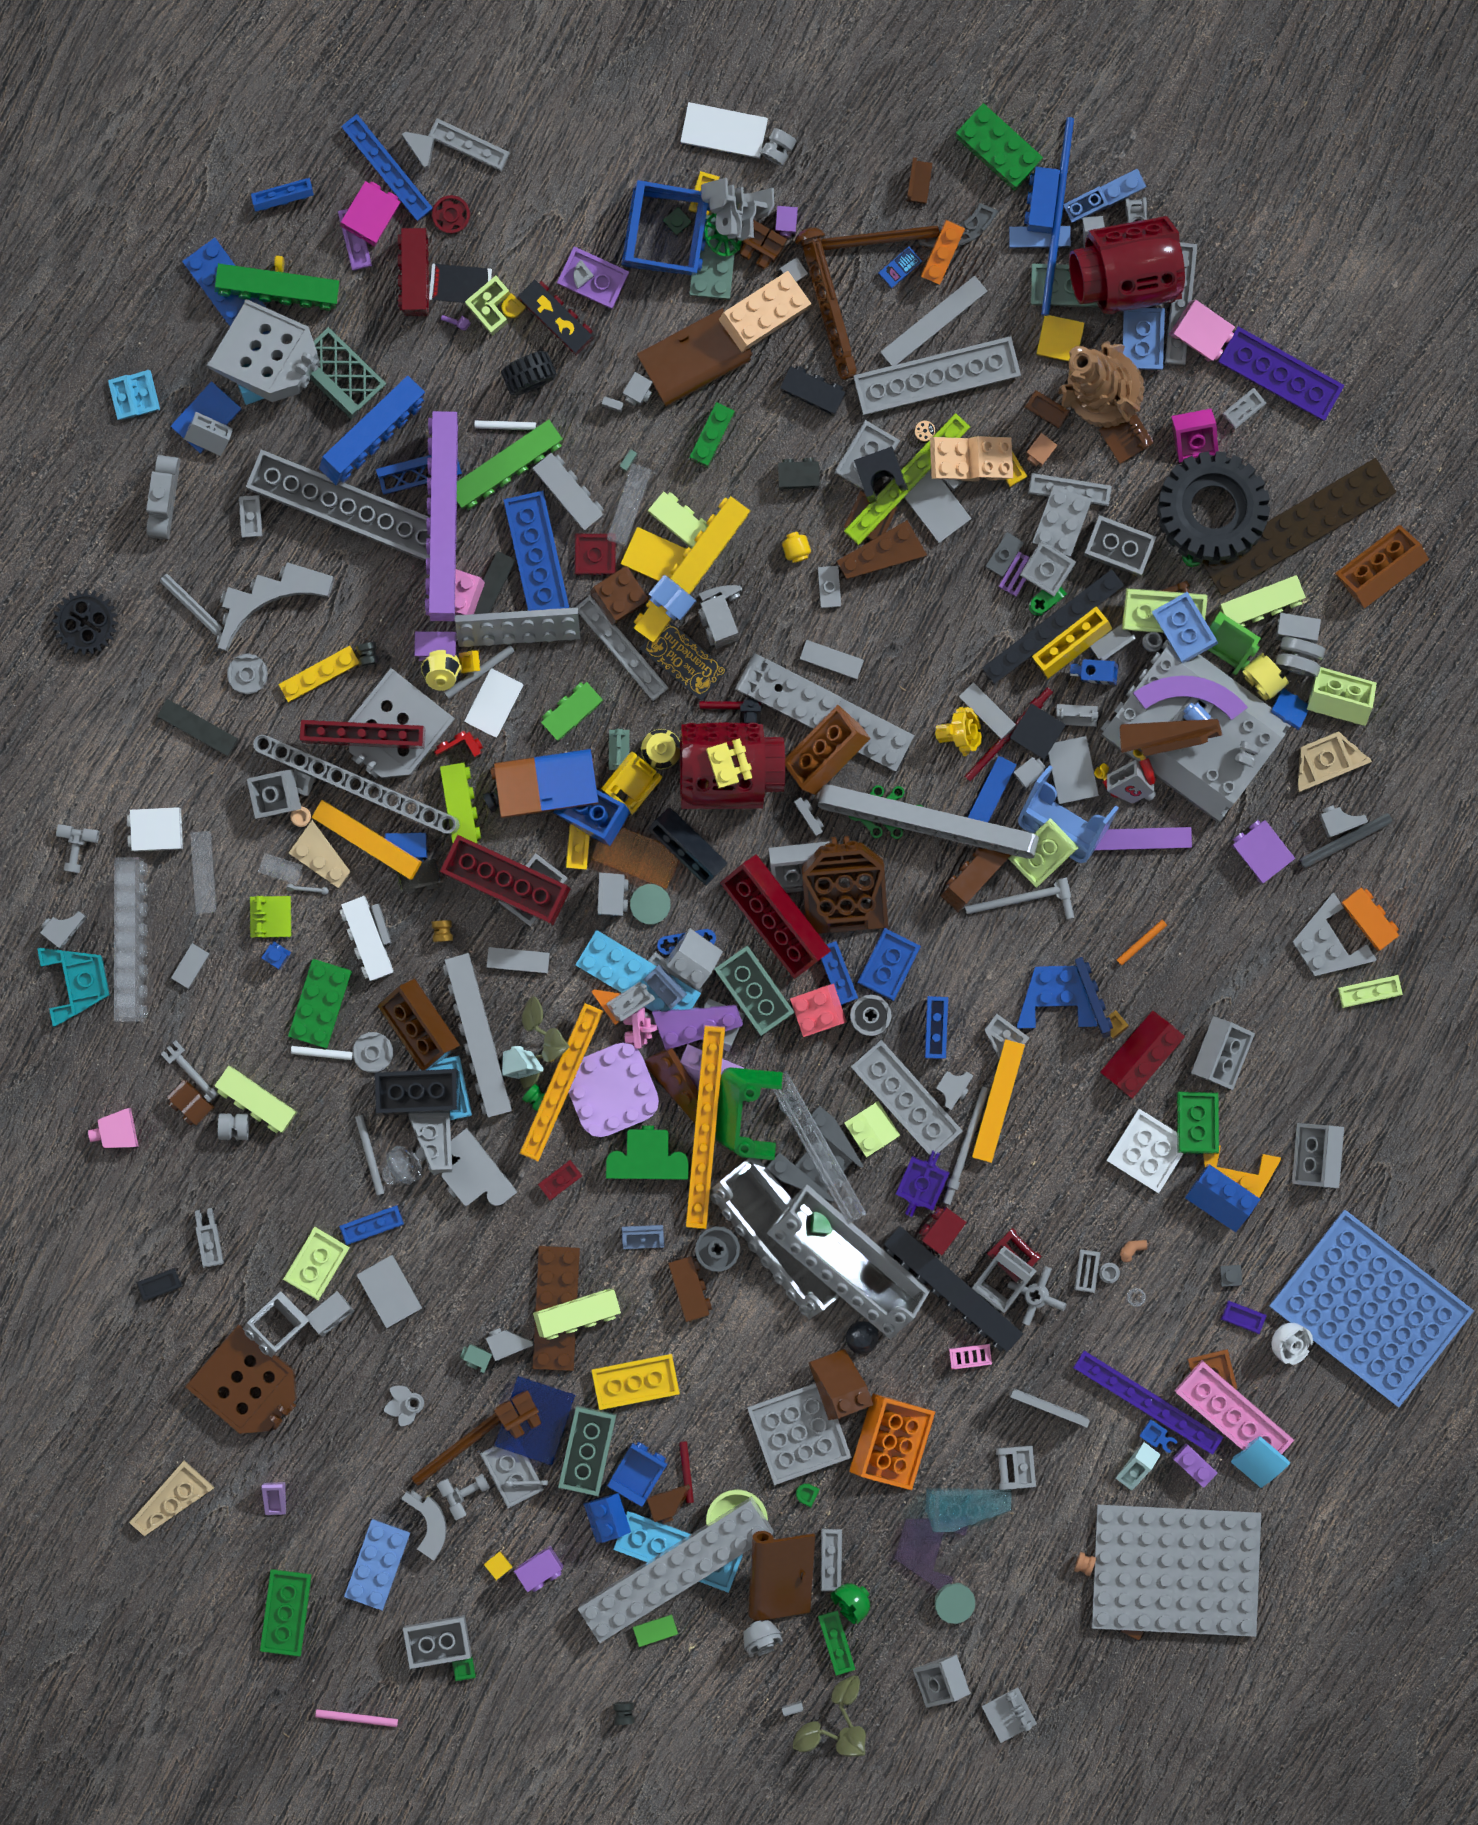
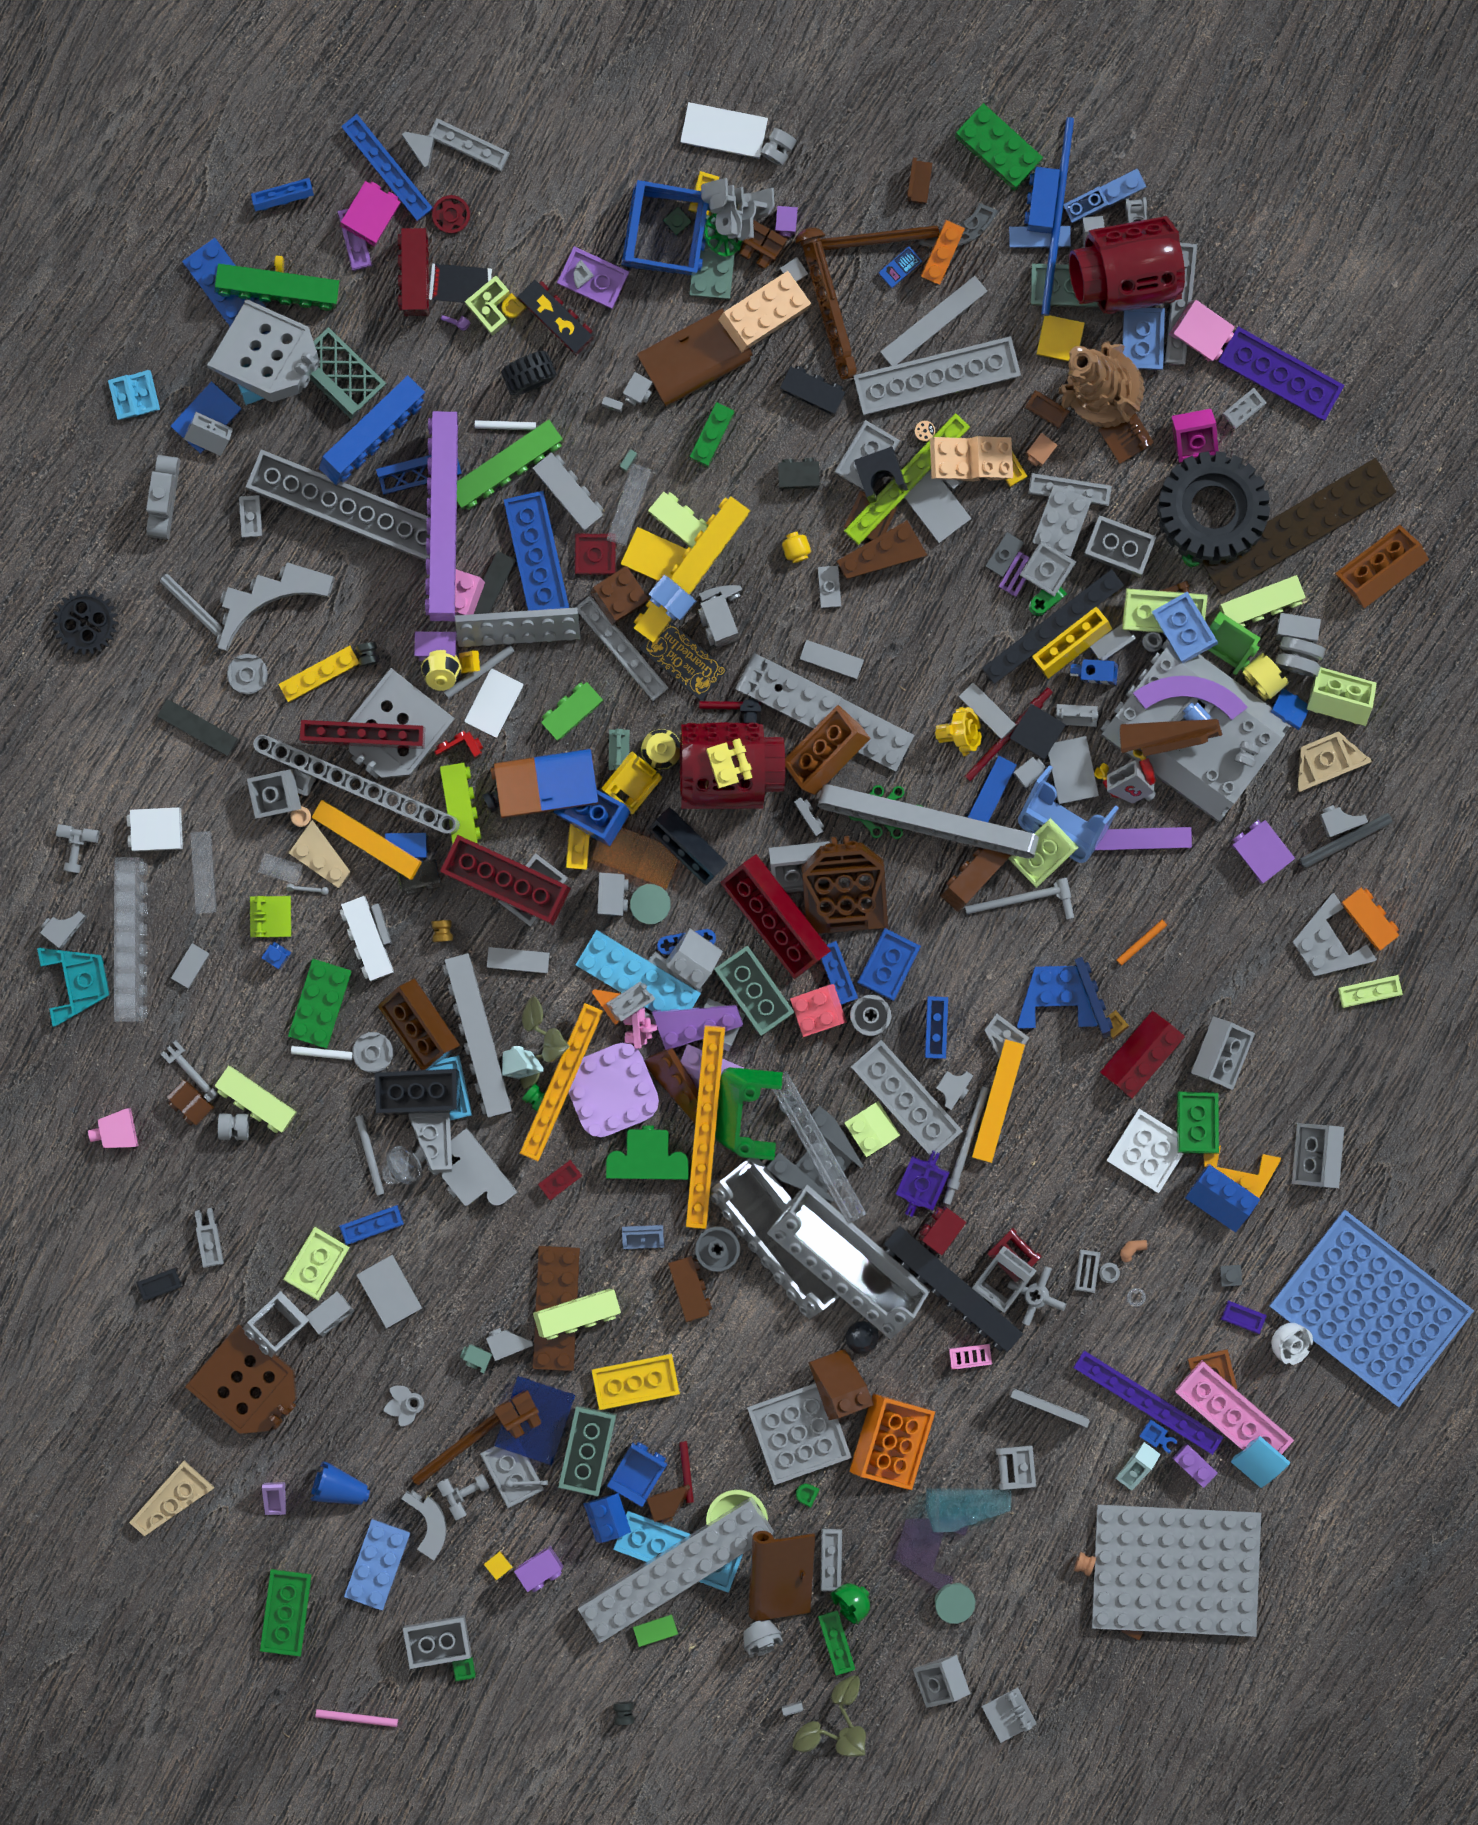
sand blue hinge [643,964,687,1009] -> none
tile [810,1211,832,1235] -> none
none -> blue cone [311,1461,370,1505]

